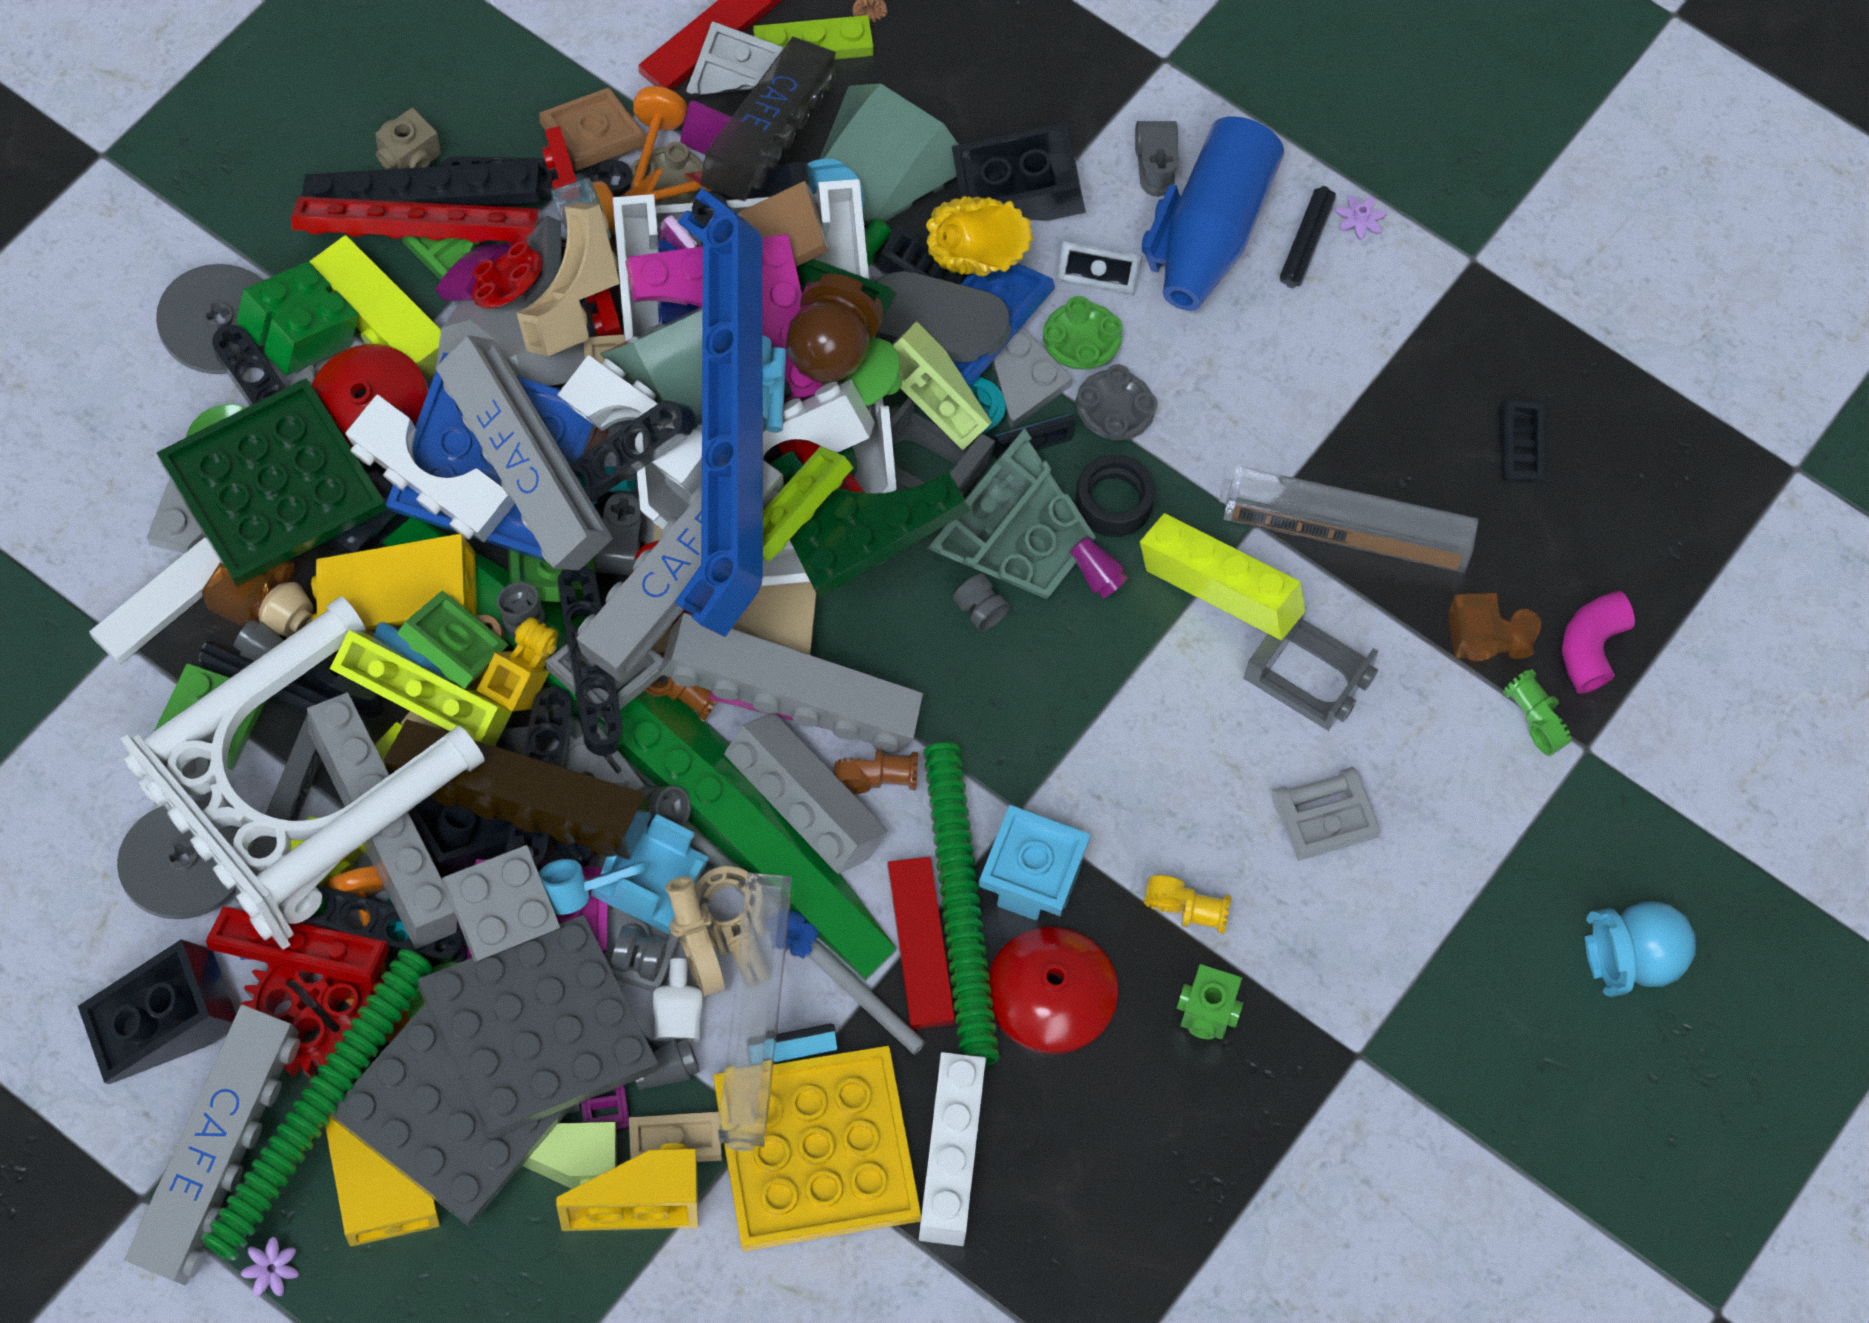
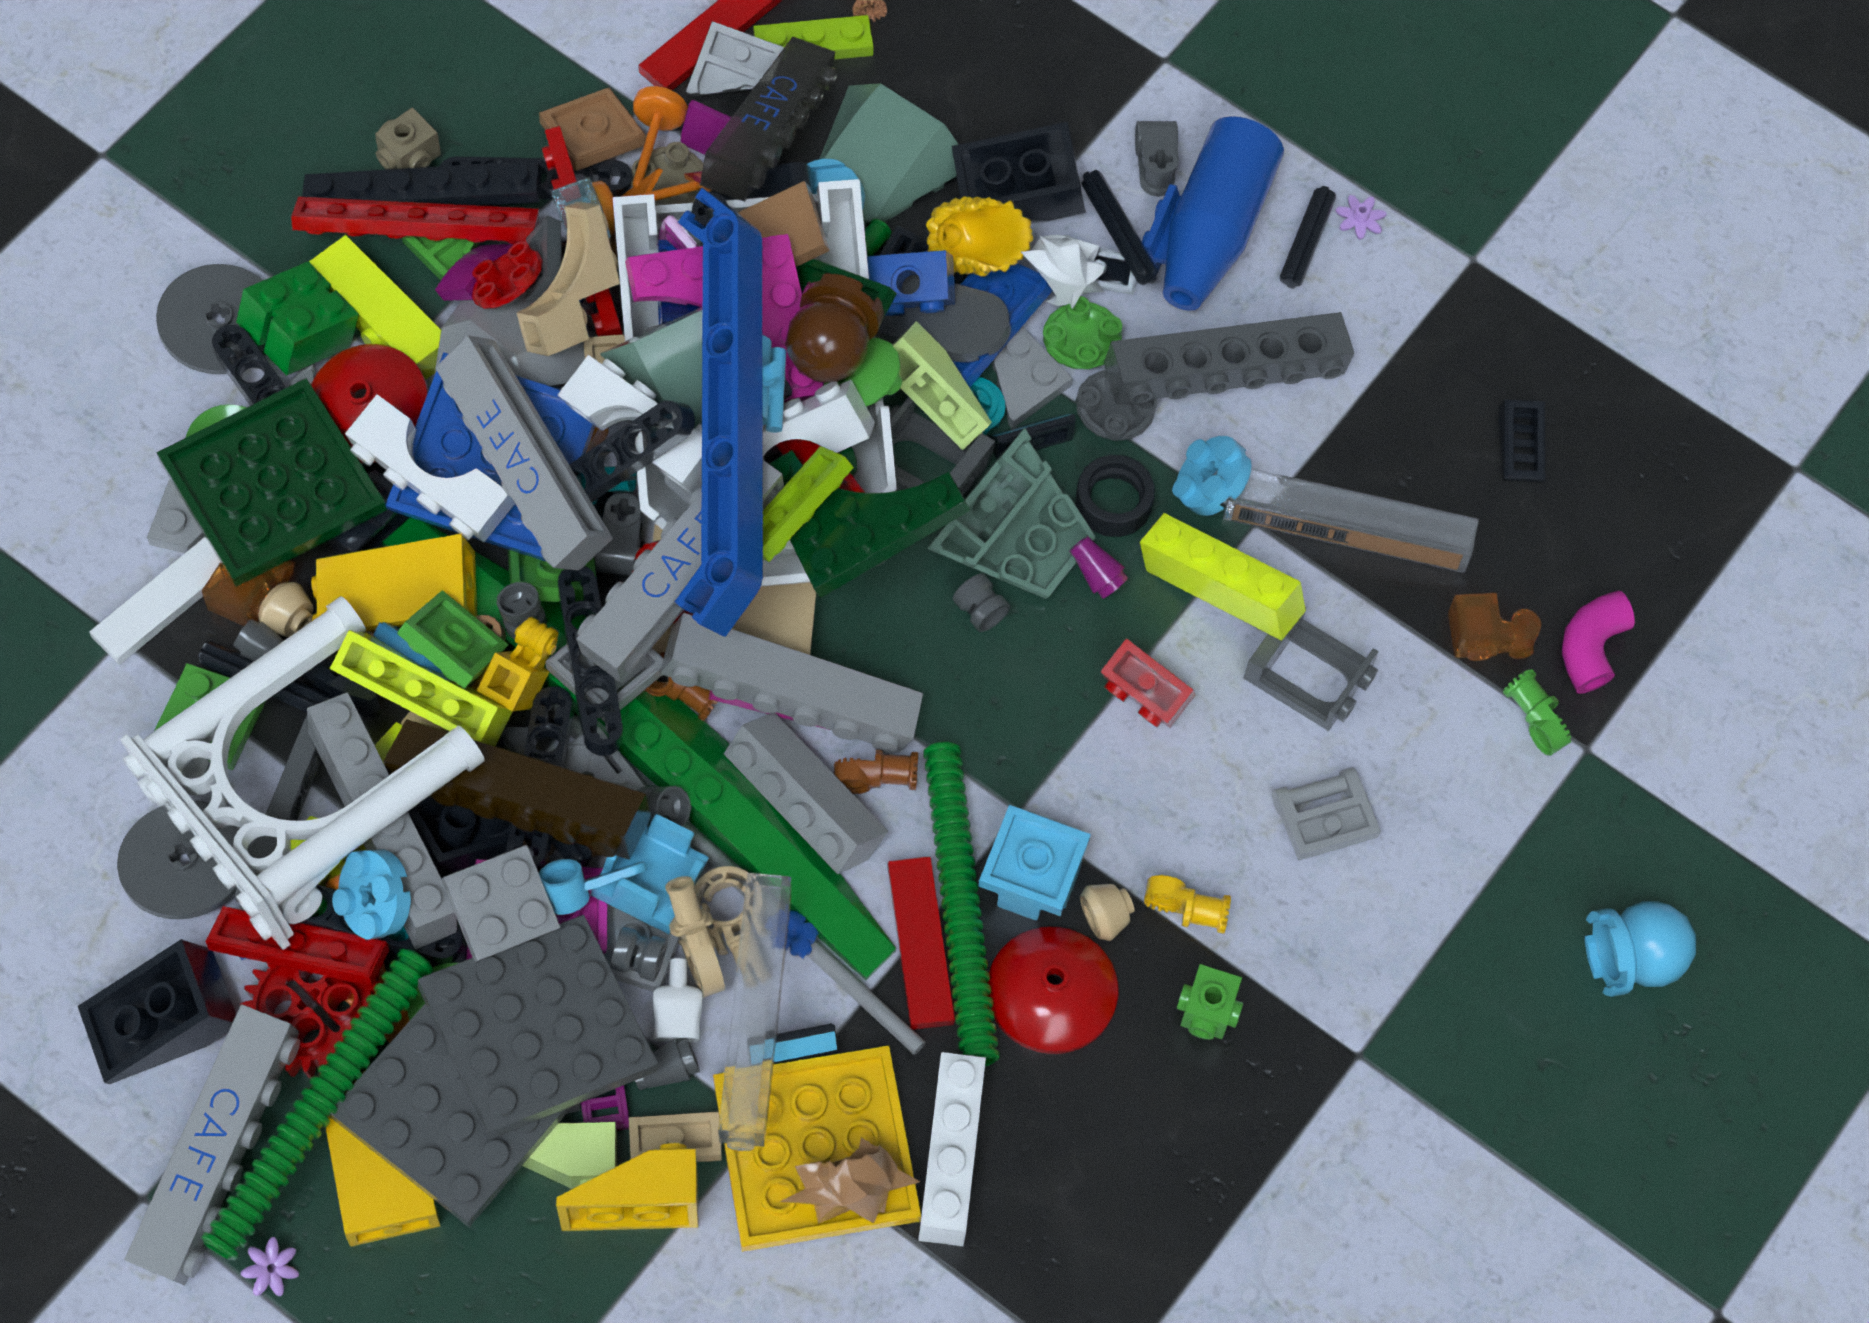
none -> medium azure plate [332,849,411,940]
none -> medium nougat hair [780,1137,920,1224]
none -> blue brick [867,250,955,316]
none -> white hair [1021,235,1105,309]
none -> tan cone [1080,884,1135,941]
none -> black axle [1081,170,1158,285]
none -> red brick [1100,638,1196,728]
none -> dark grey brick [1104,312,1355,404]
none -> medium azure plate [1172,436,1252,516]

